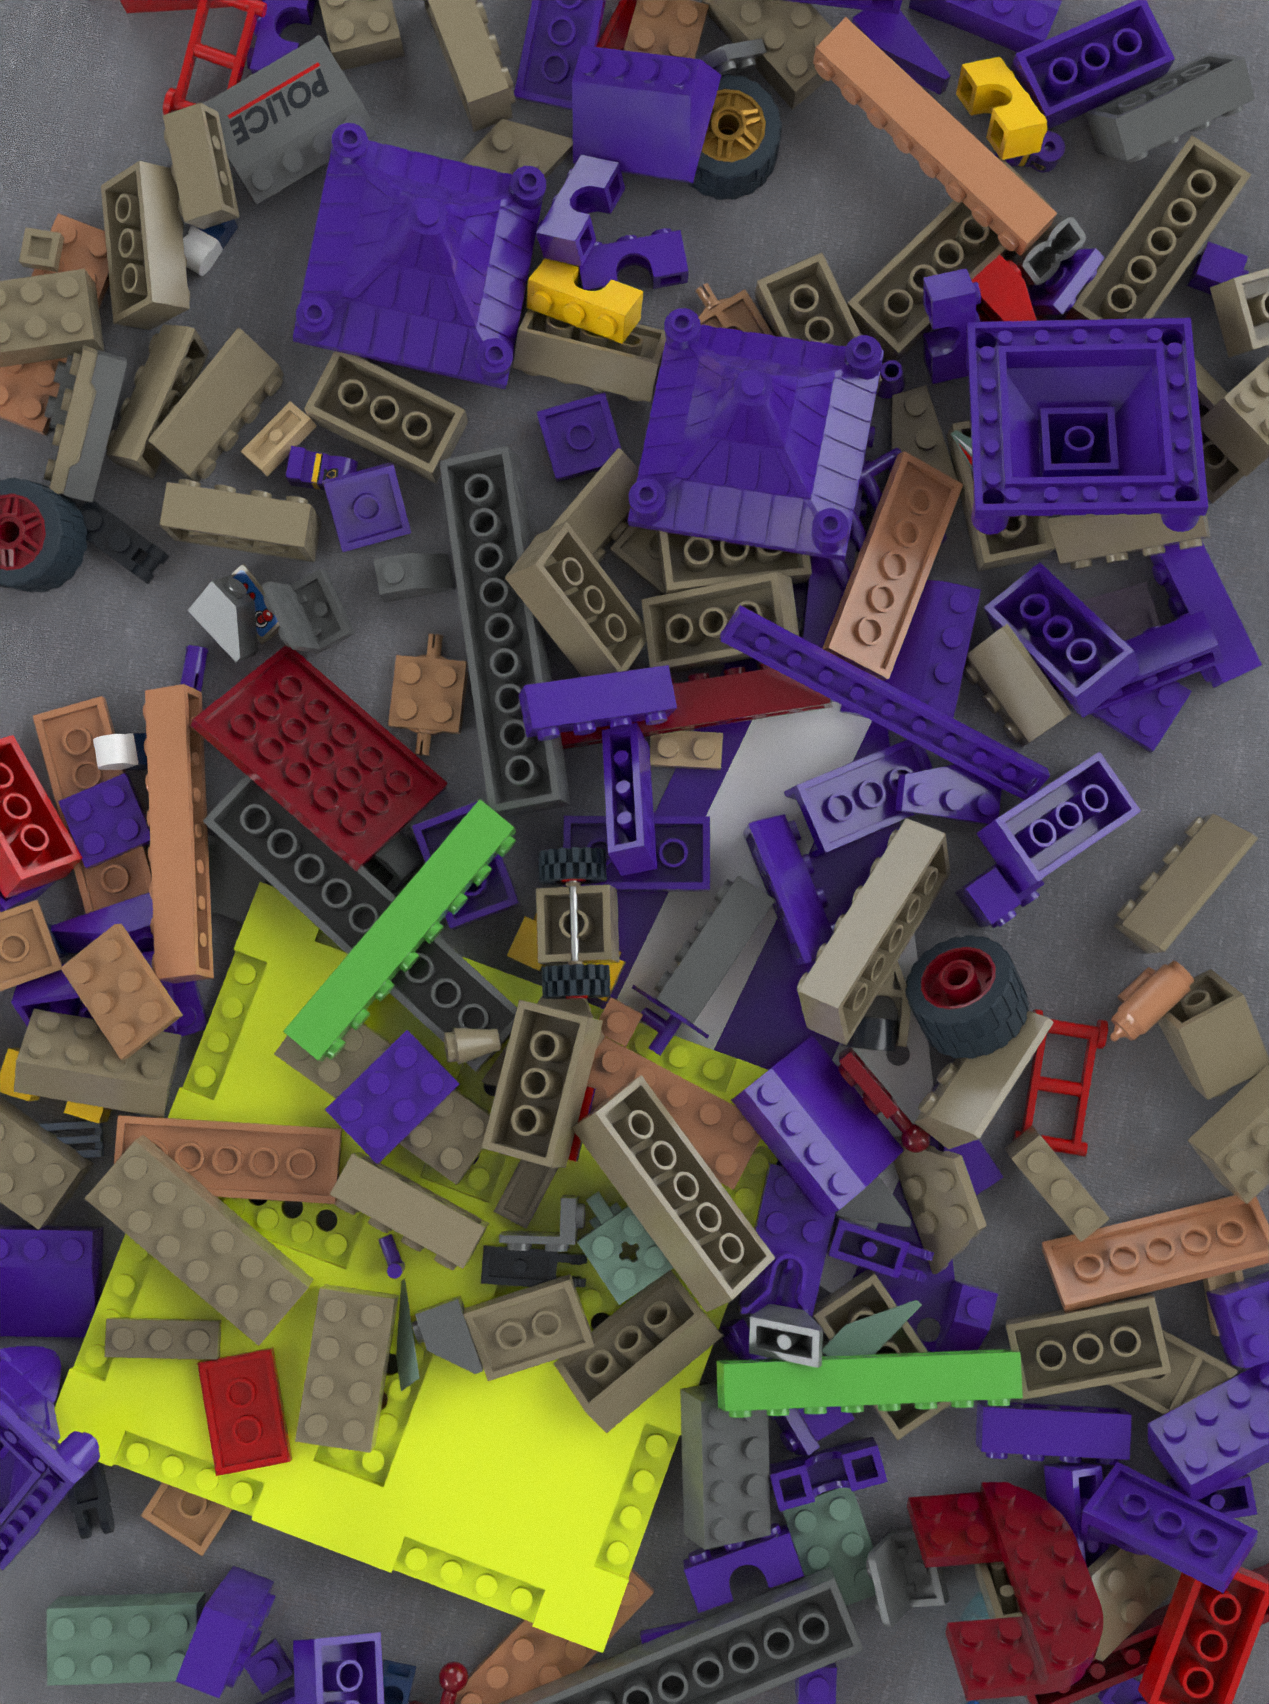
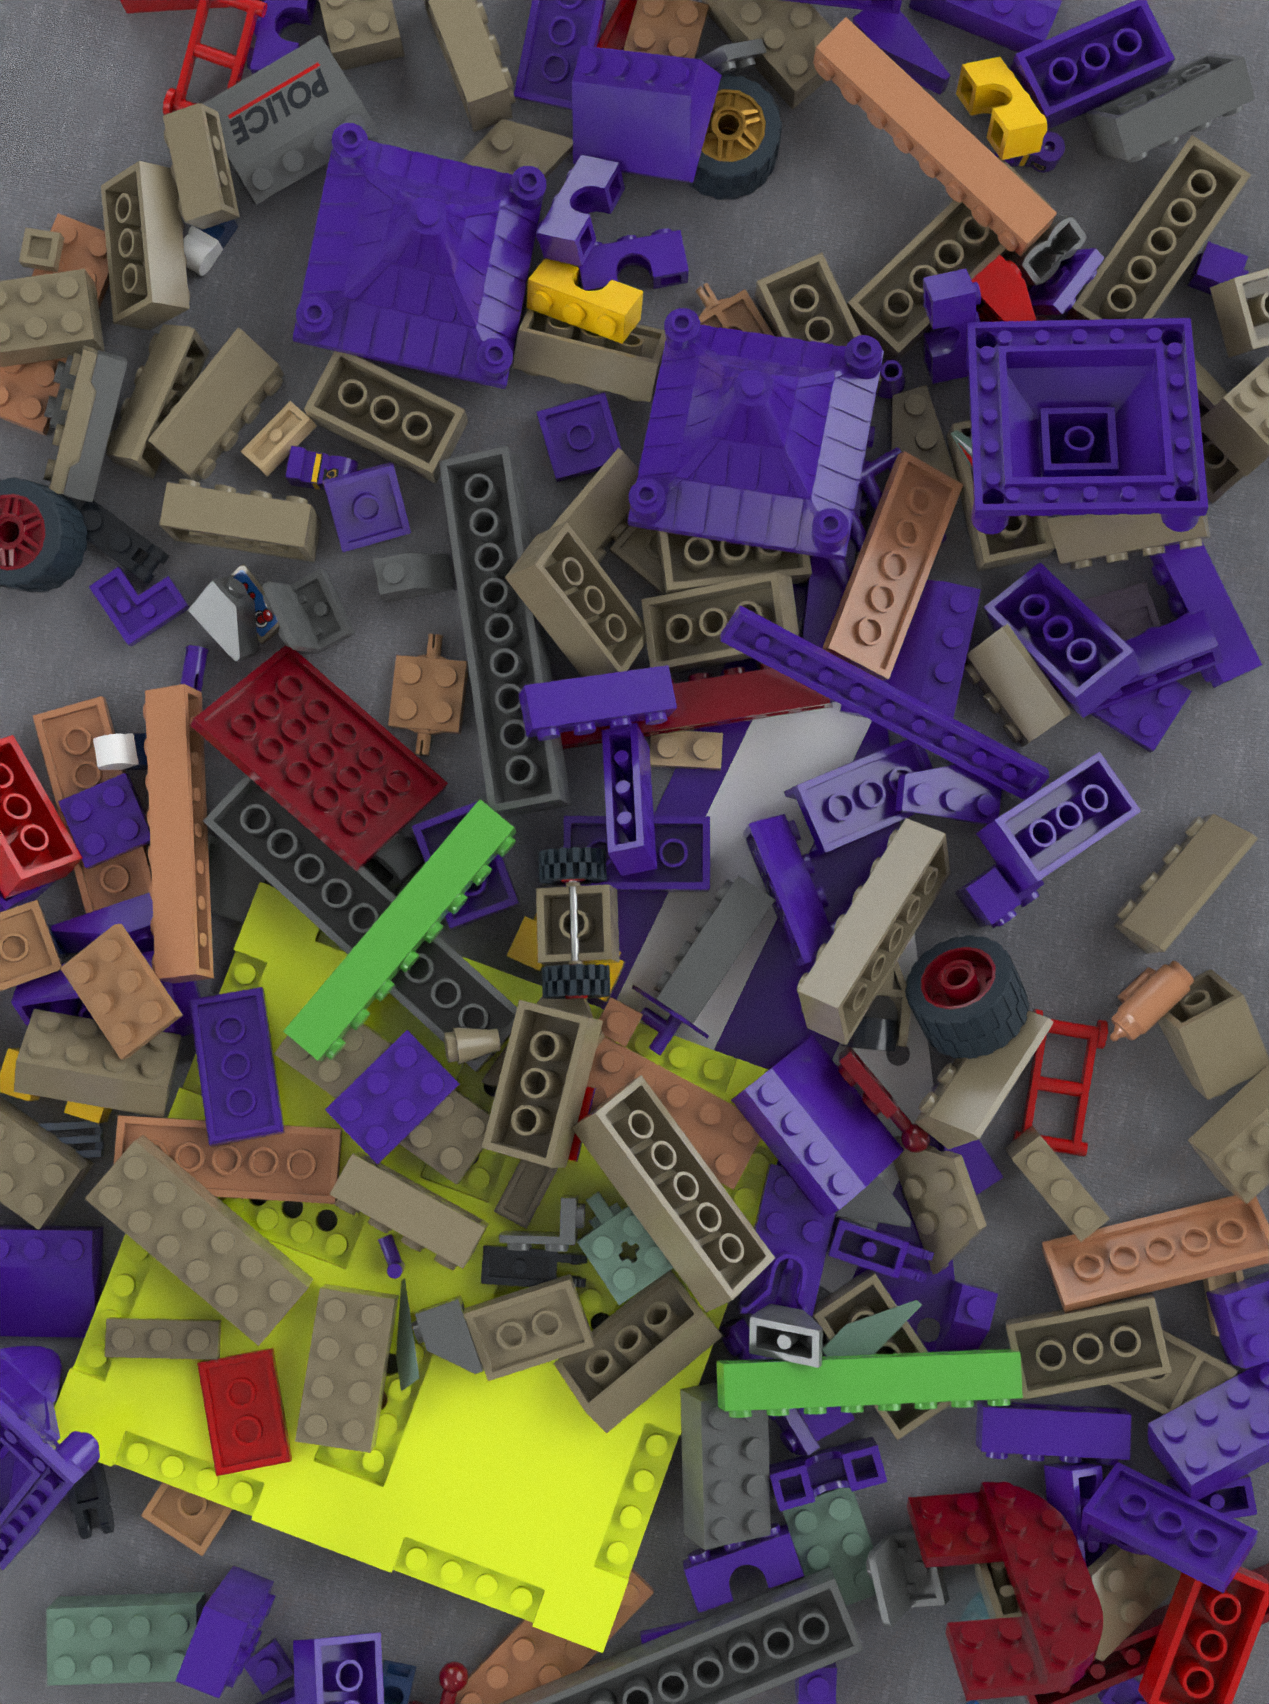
none -> dark purple plate [89,566,190,647]
none -> dark purple tile [189,987,285,1146]

